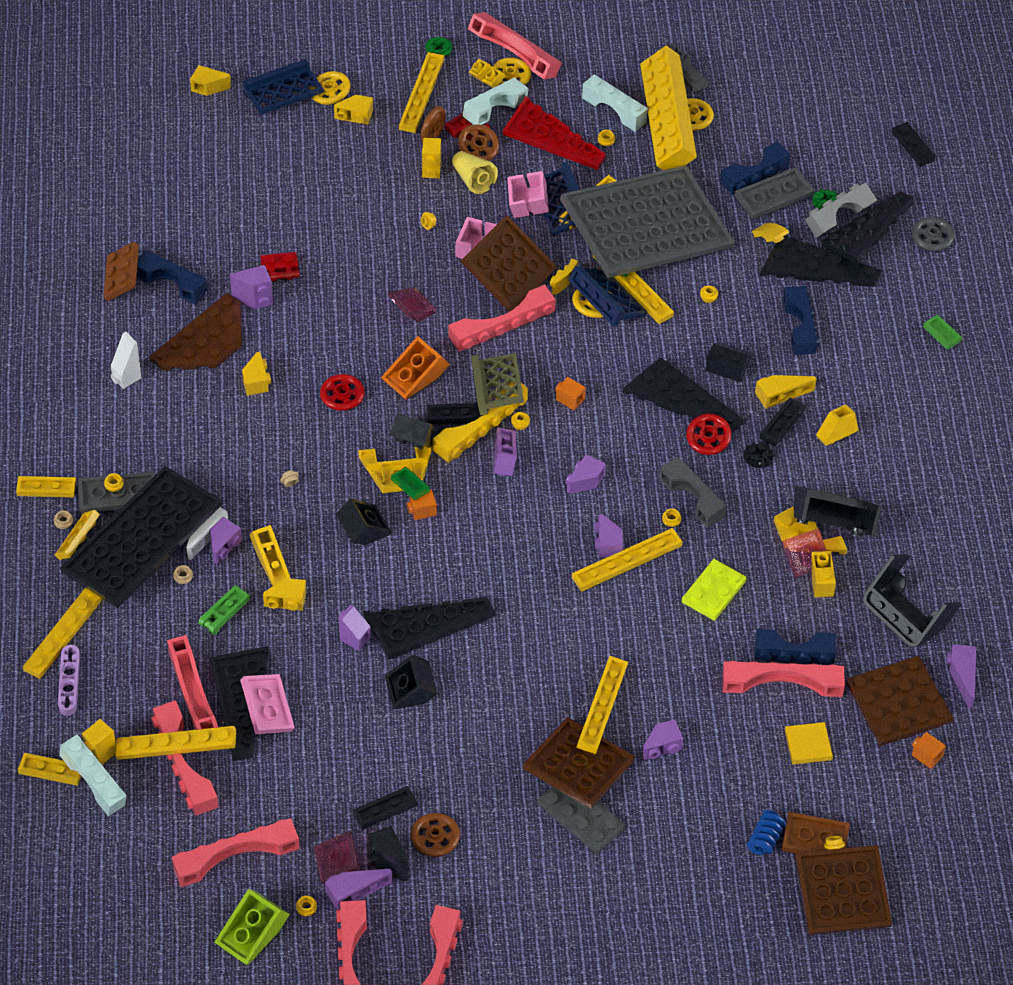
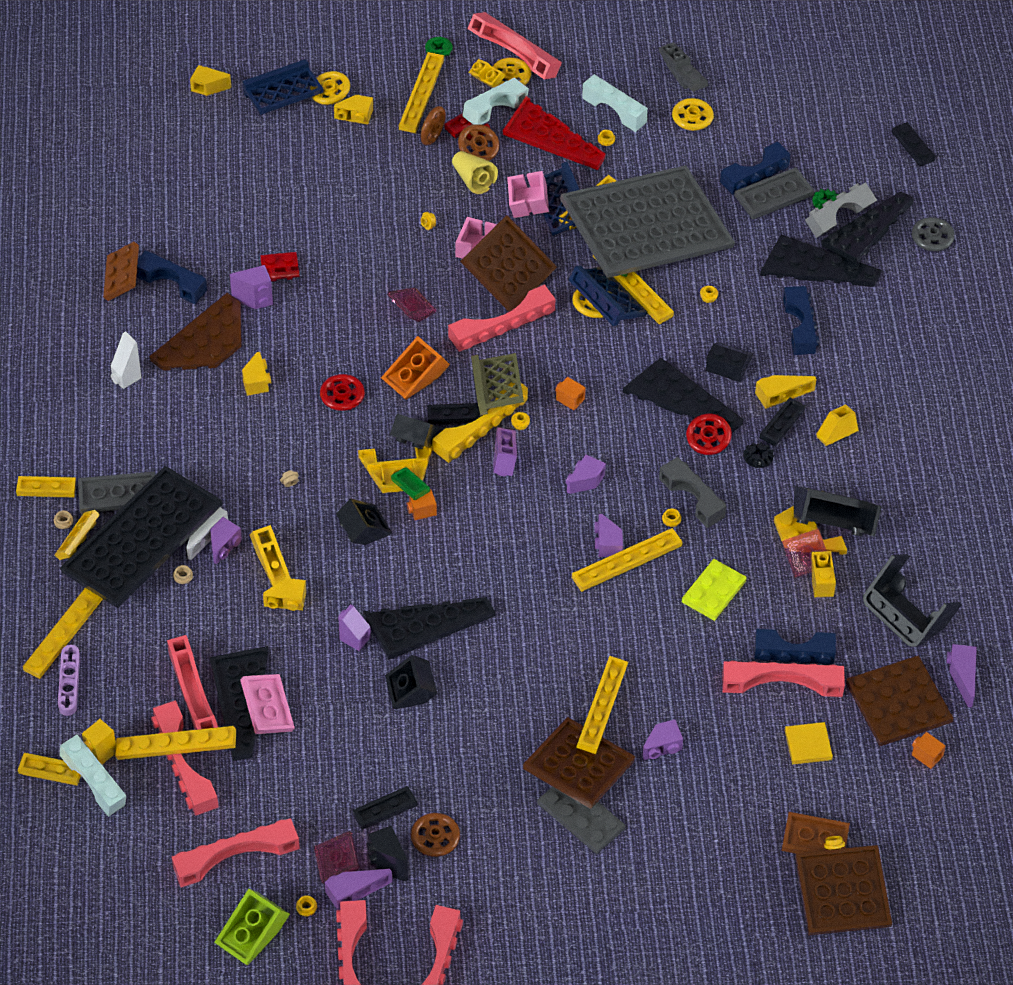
yellow plate [104,473,124,492] -> none
bright green plate [198,585,250,635] -> none
yellow brick [422,138,441,178] -> none
yellow slope [550,258,578,295] -> none
yellow brick [640,45,697,170] -> none
blue piece [747,810,786,855] -> none
yellow slope [752,223,789,243] -> none
bright green plate [923,315,962,350] -> none

